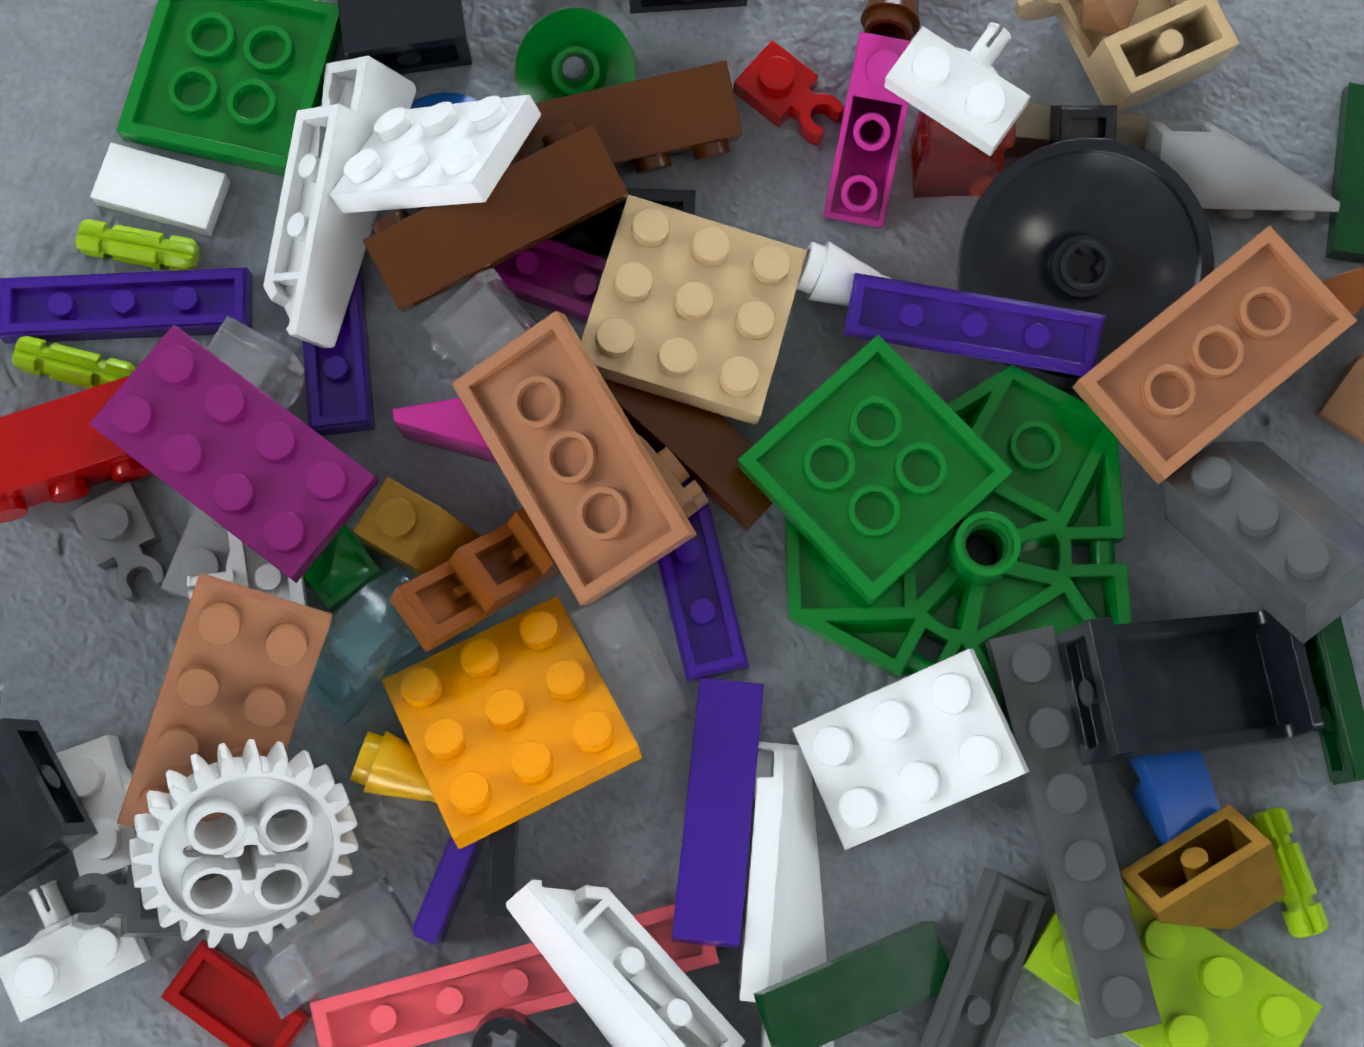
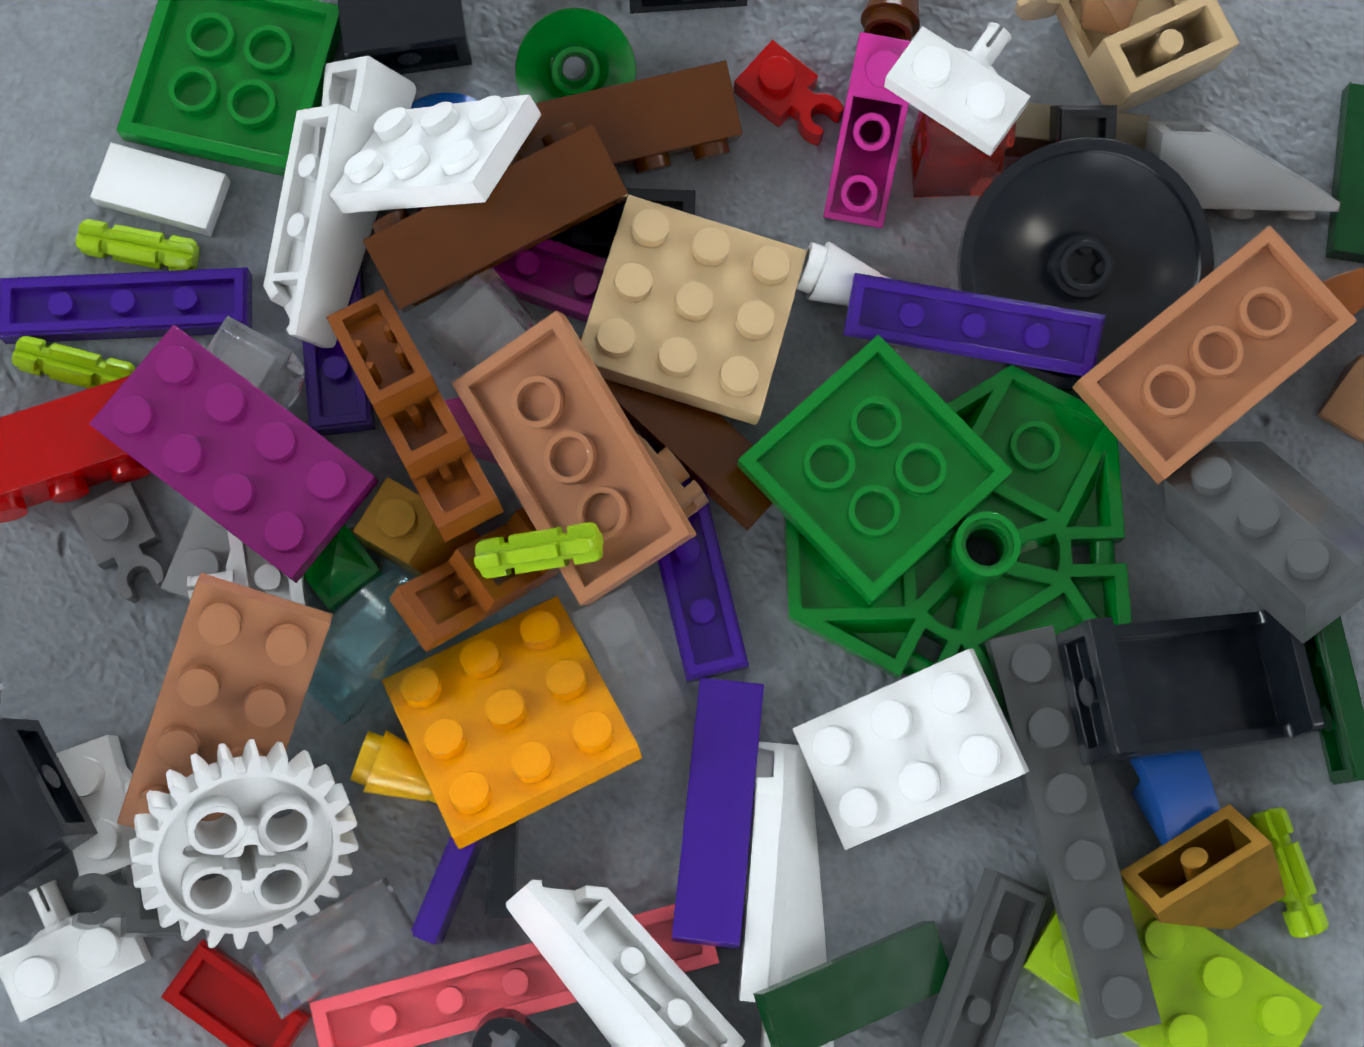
none -> dark orange slope [326,289,504,542]
none -> lime axle [474,522,604,579]

